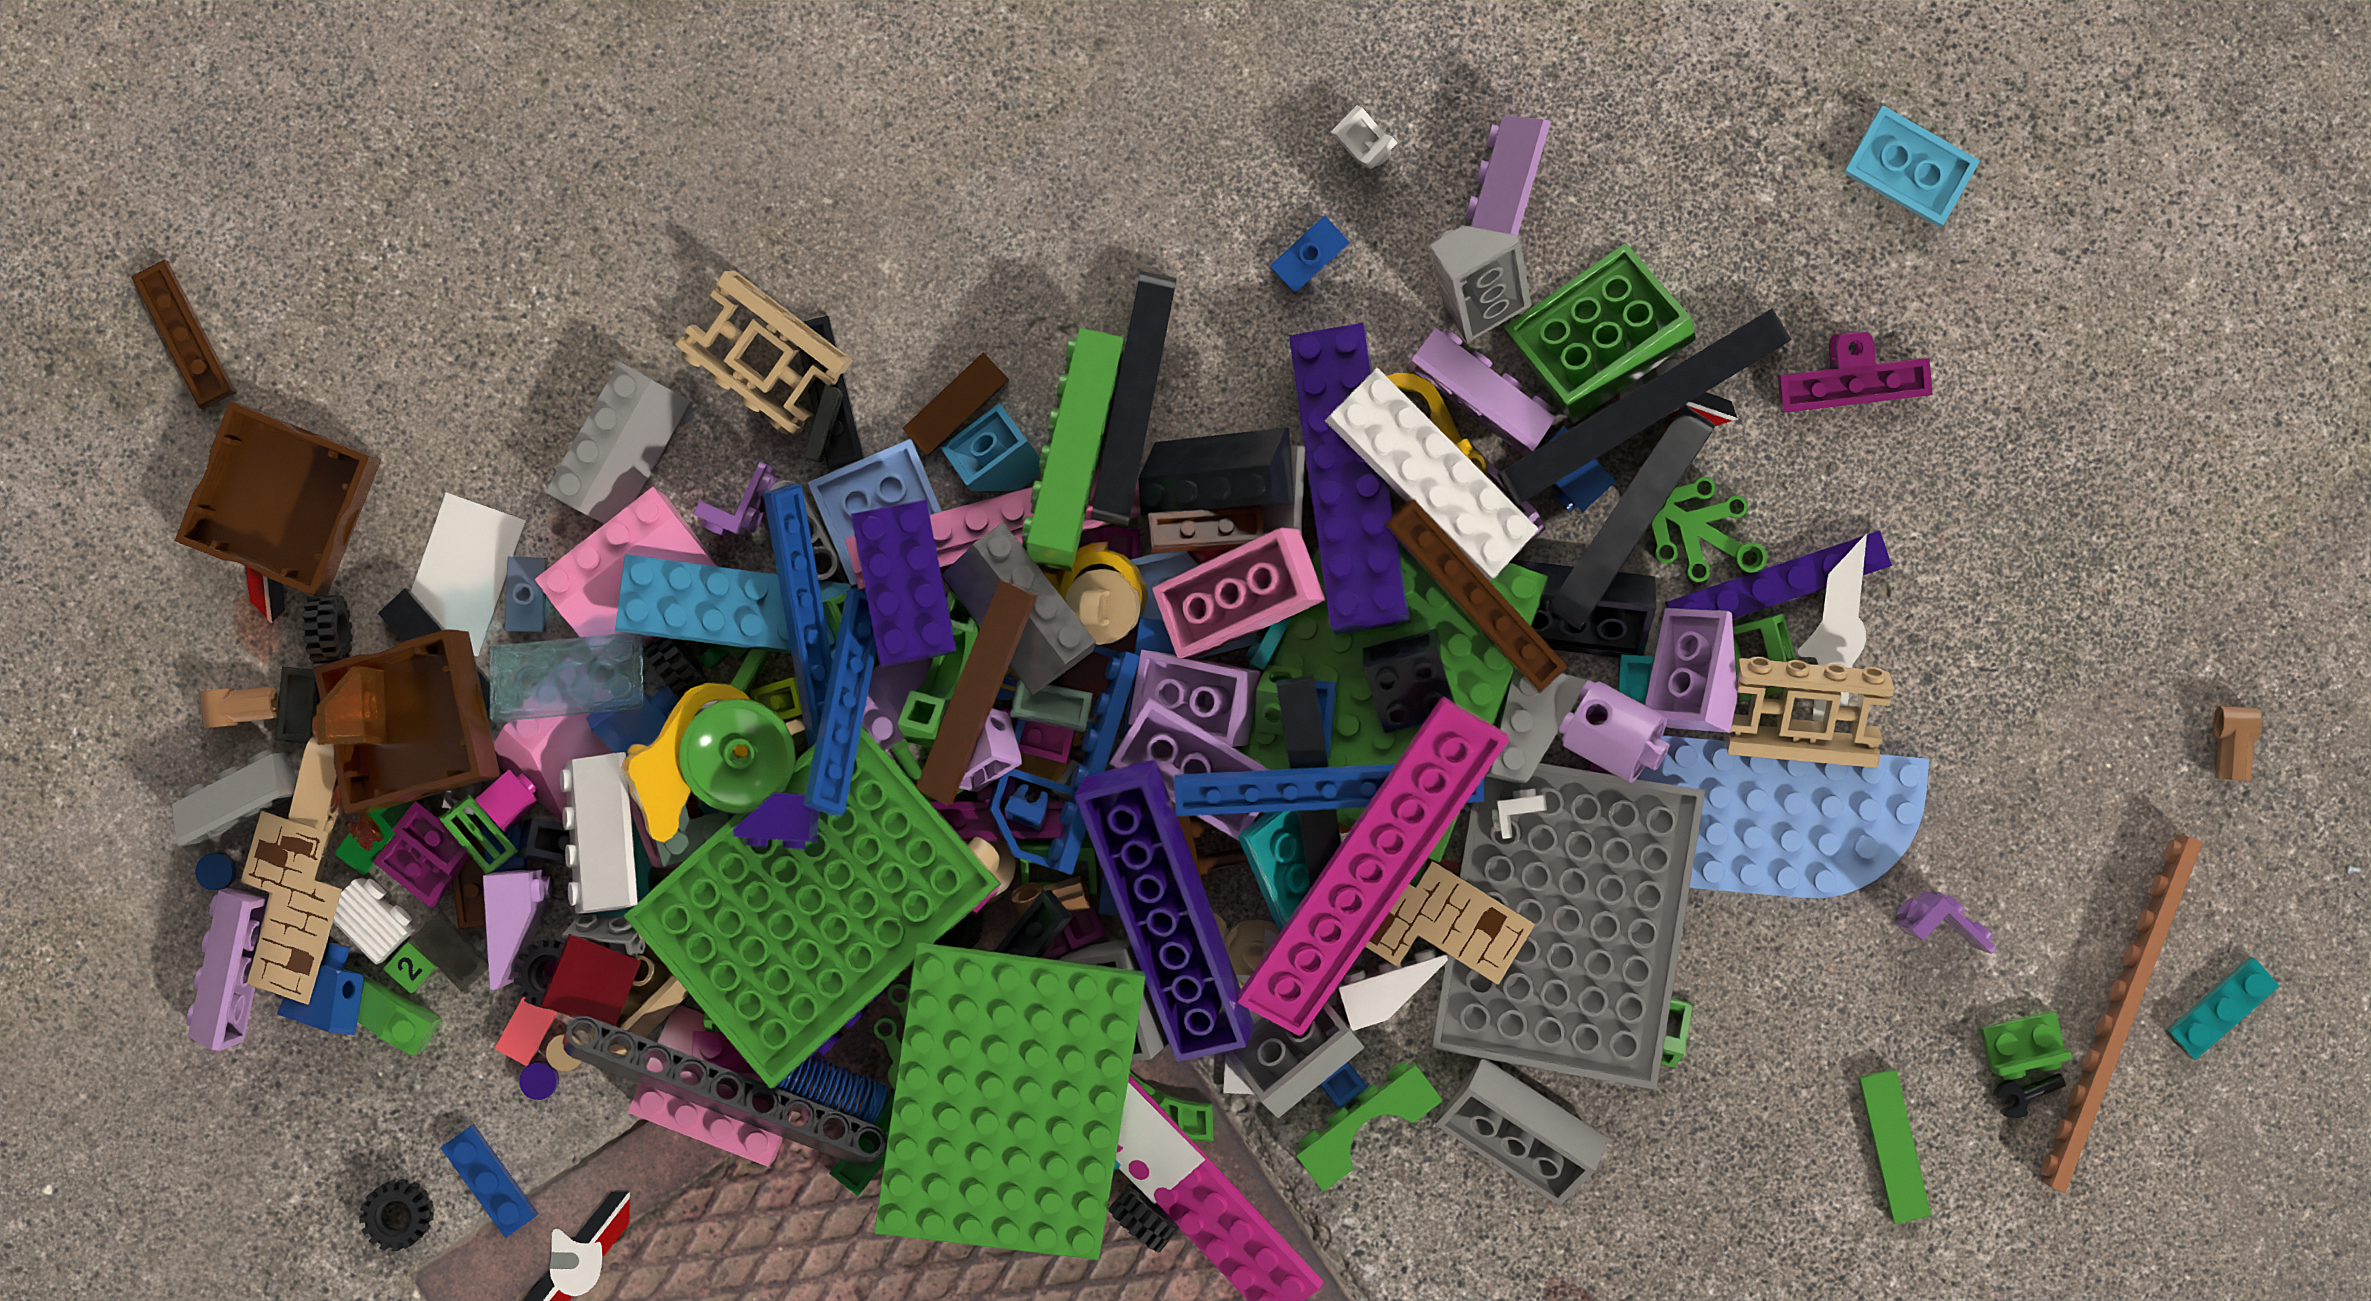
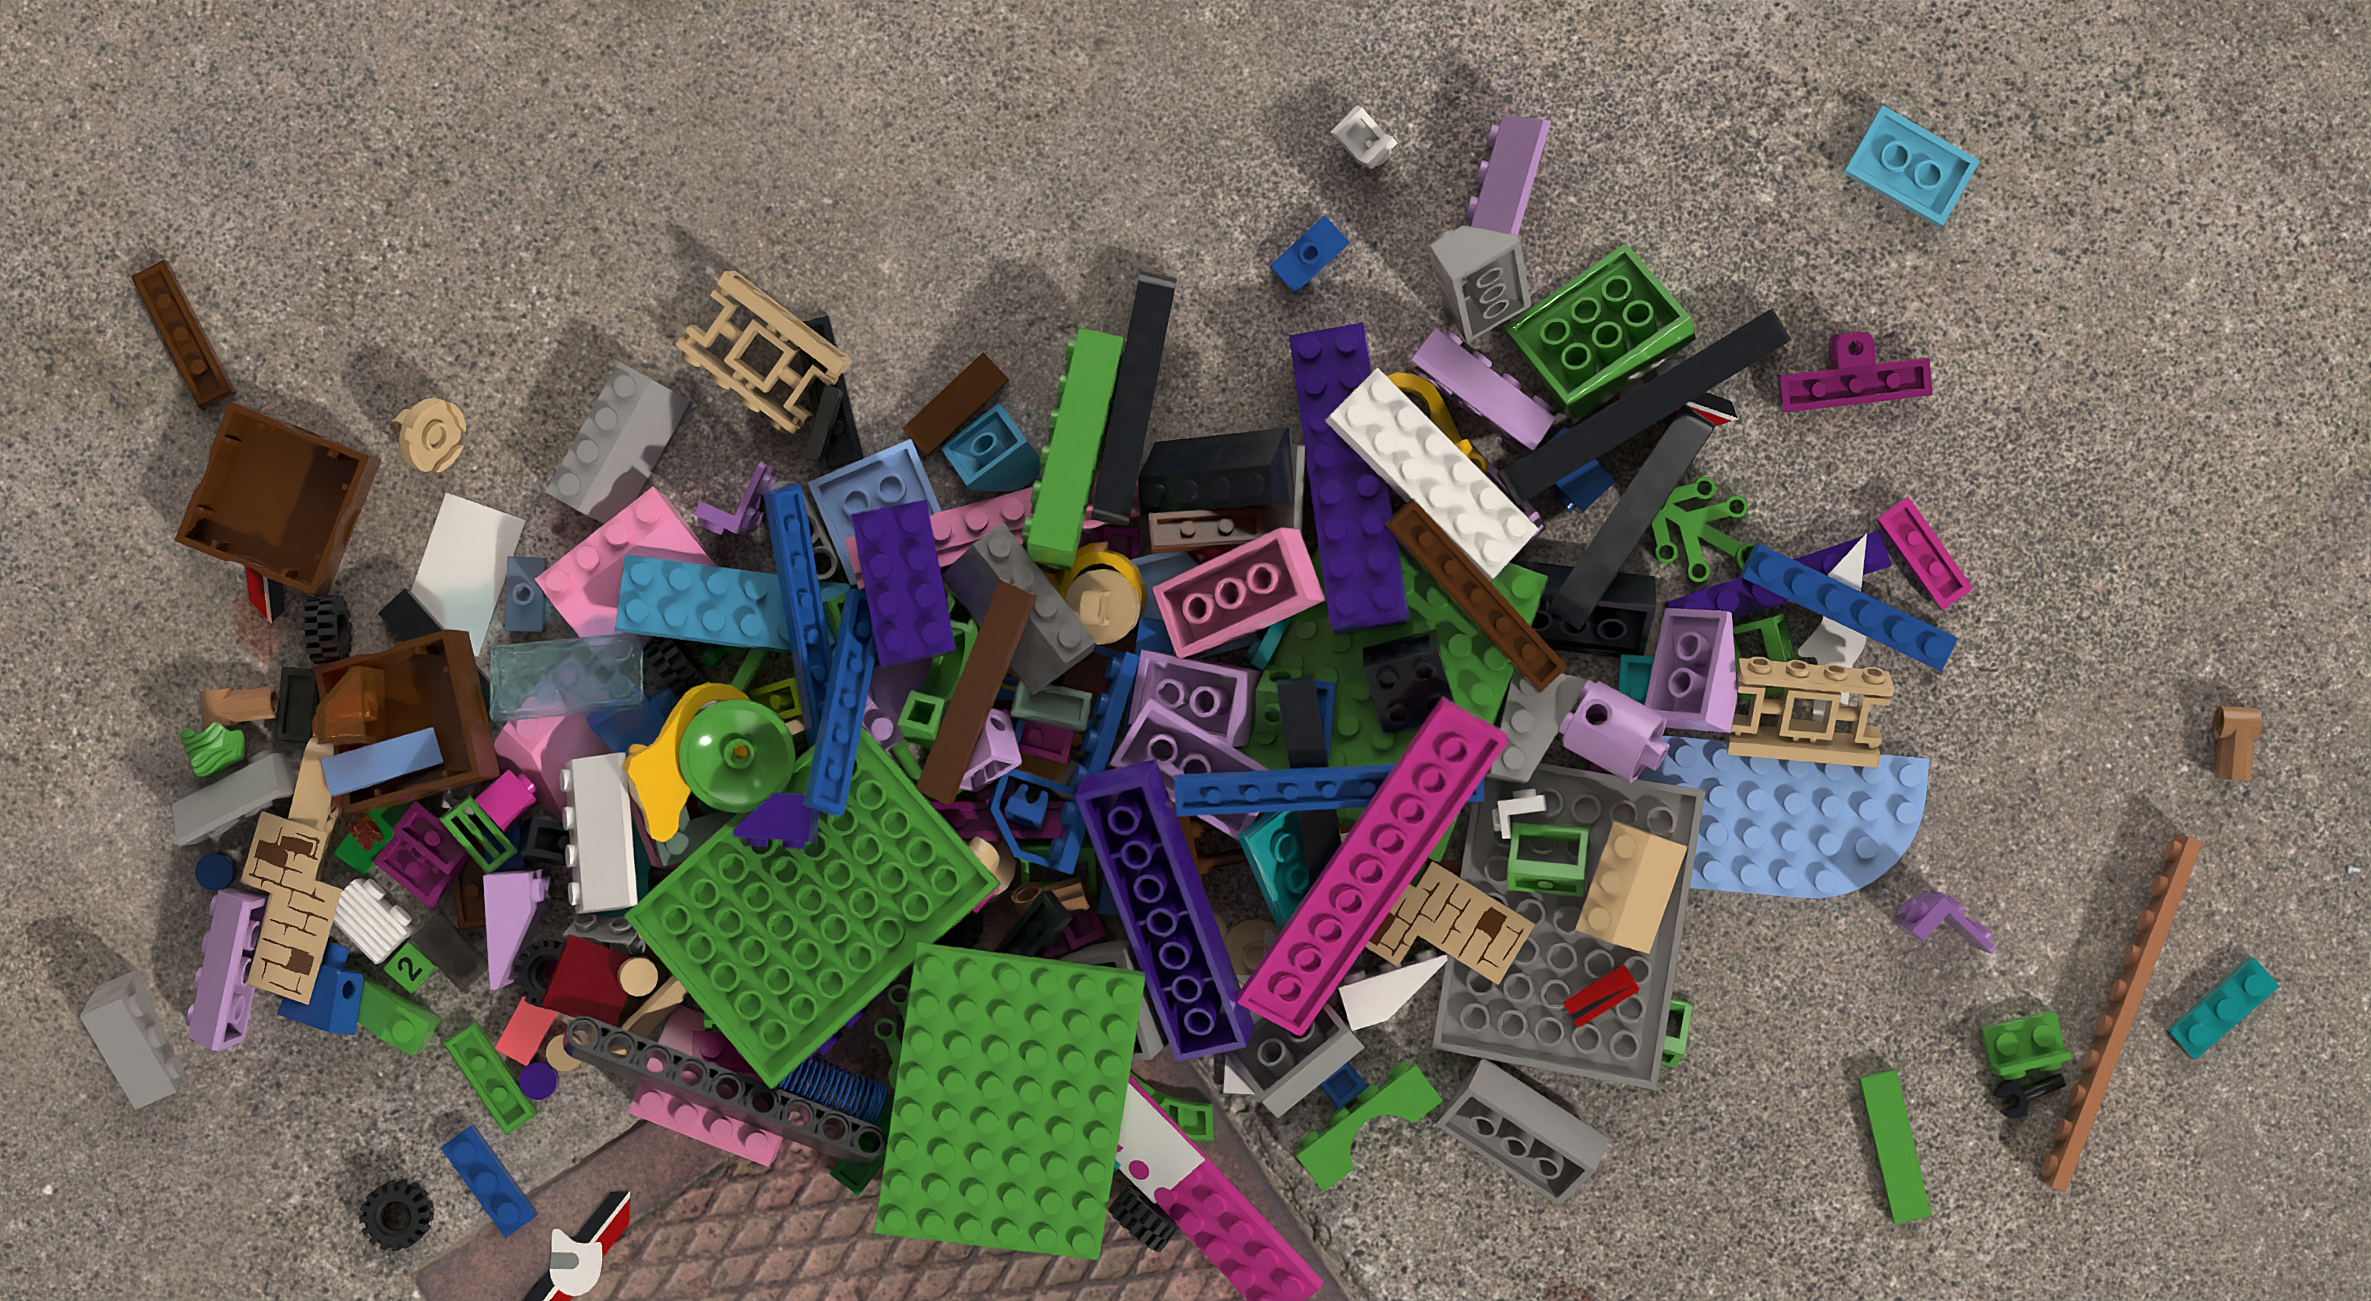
none -> light grey wedge [79,969,184,1110]
none -> bright green hair [179,722,246,778]
none -> medium blue tile [320,727,444,797]
none -> tan tile [390,397,466,473]
none -> bright green tile [443,1021,539,1135]
none -> tan tile [617,957,658,996]
none -> bright green tile [1507,822,1589,897]
none -> red sticker [1564,965,1640,1027]
none -> tan slope [1575,820,1688,954]
none -> blue plate [1739,542,1958,672]
none -> dark pink plate [1875,497,1973,610]

